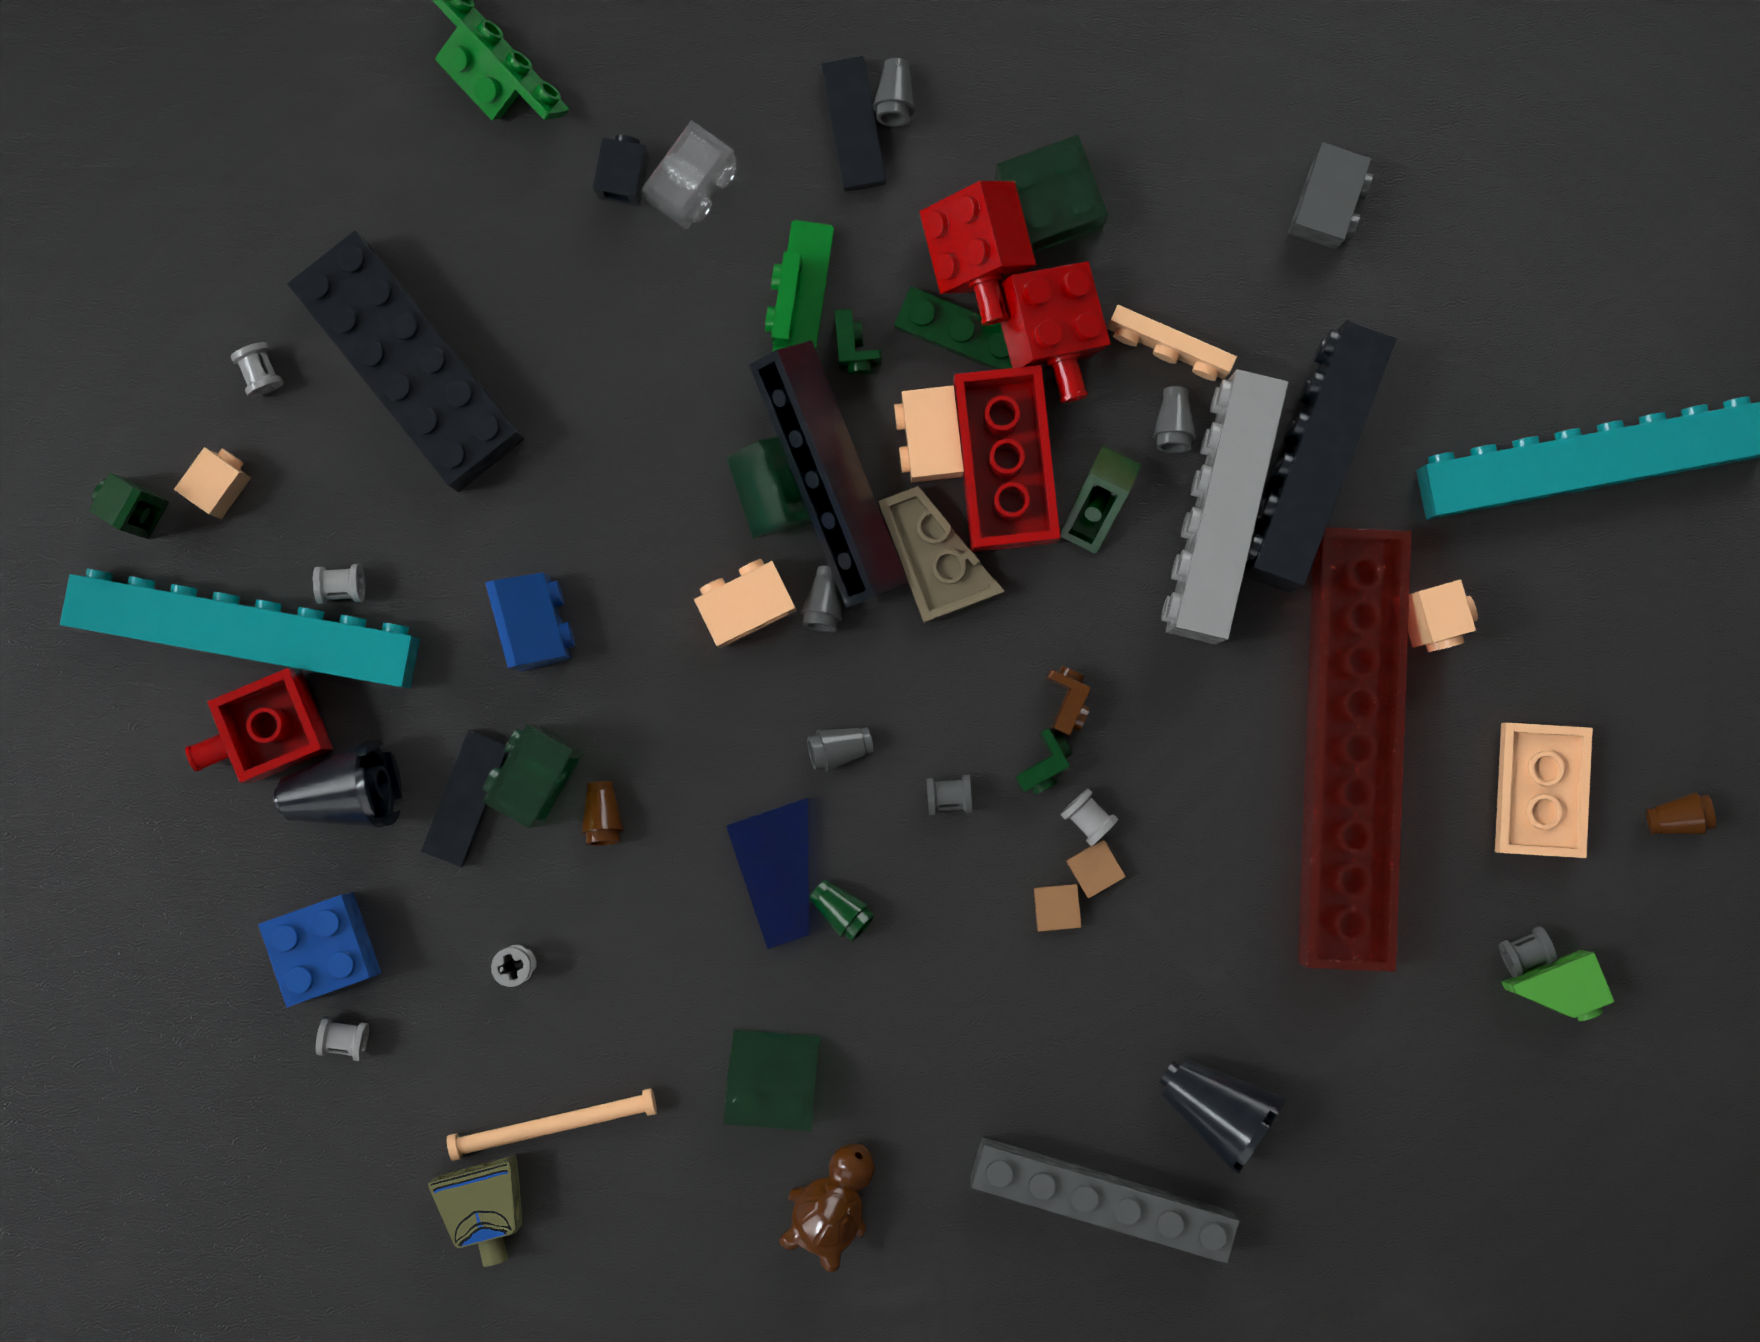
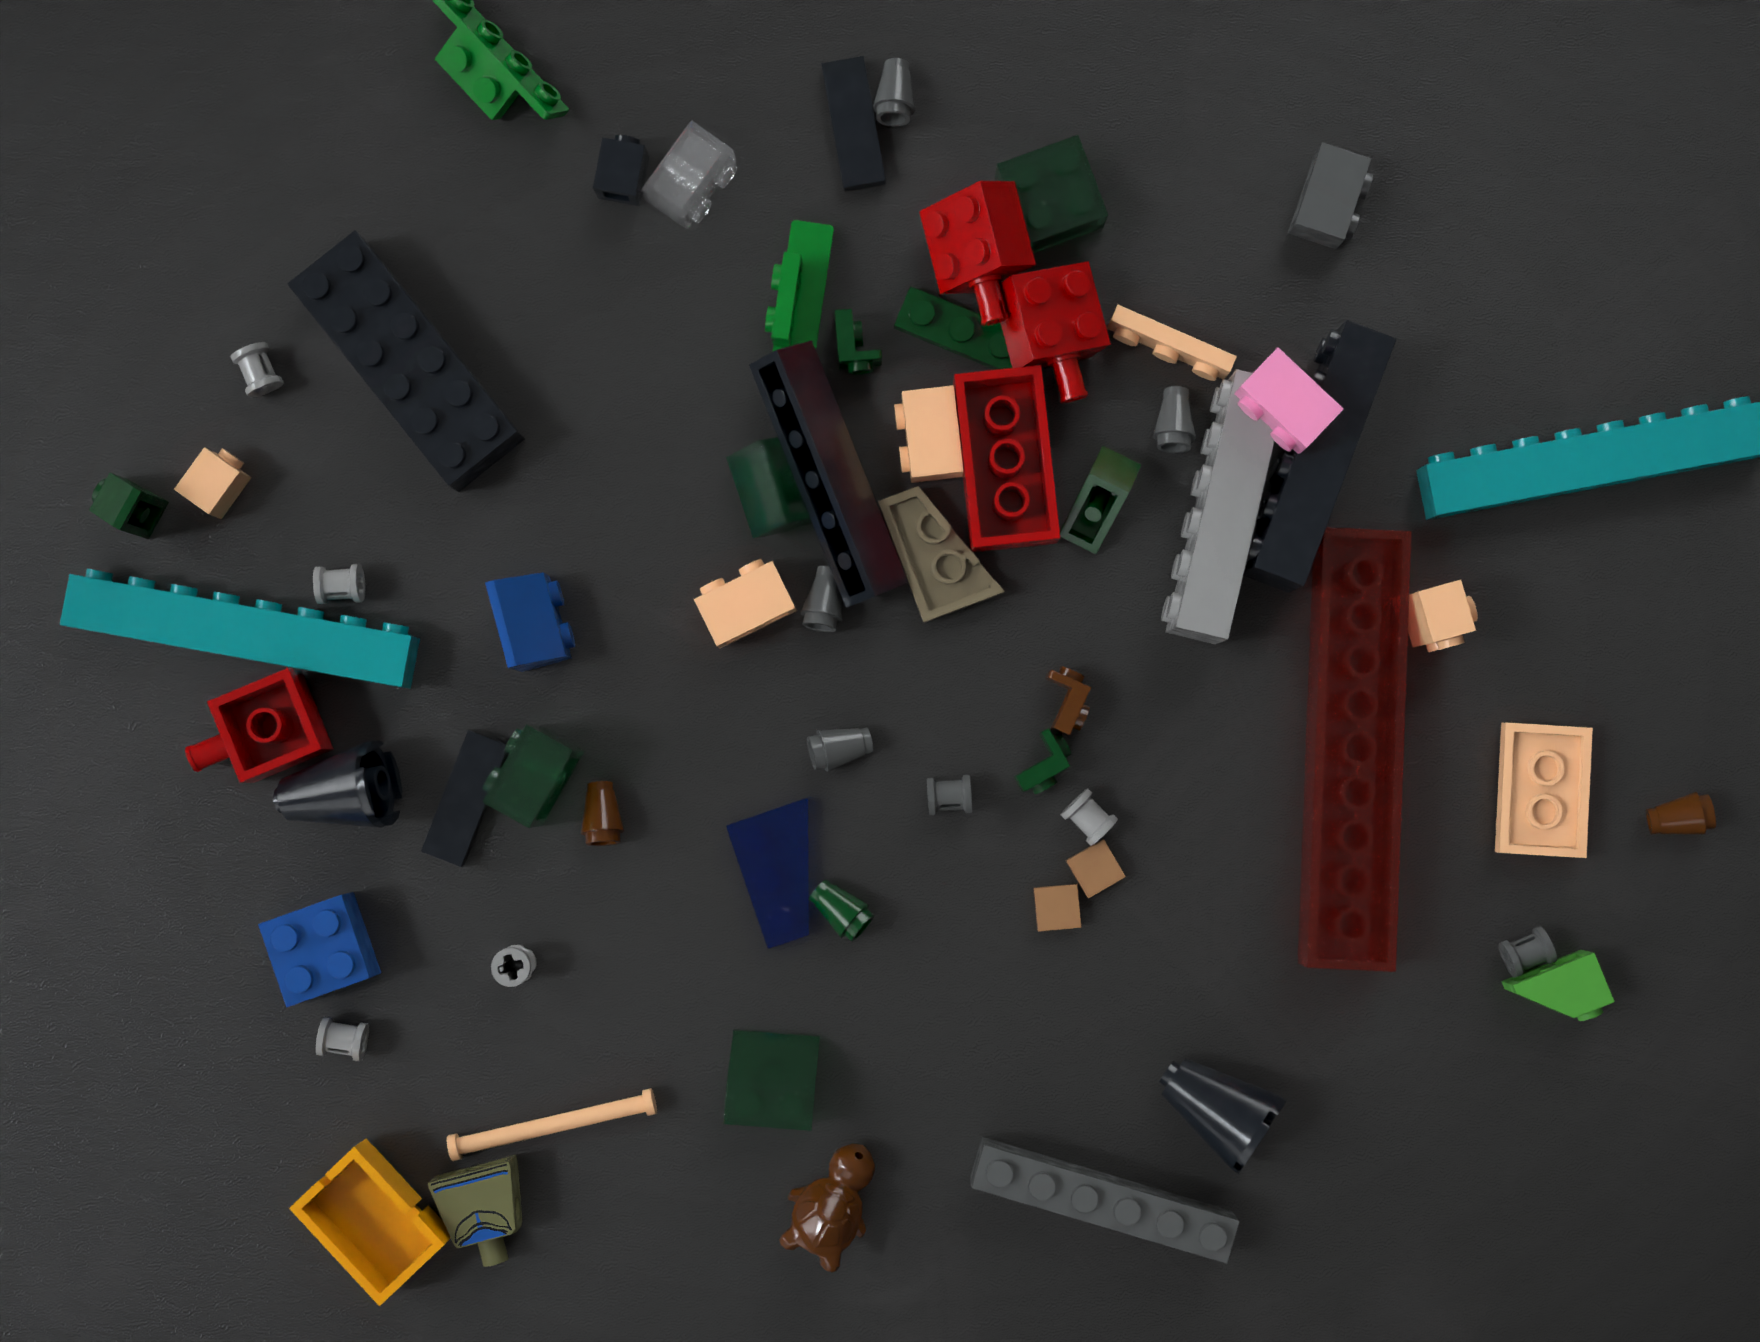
none -> light orange piece [289,1138,451,1306]
none -> bright pink brick [1234,348,1343,454]

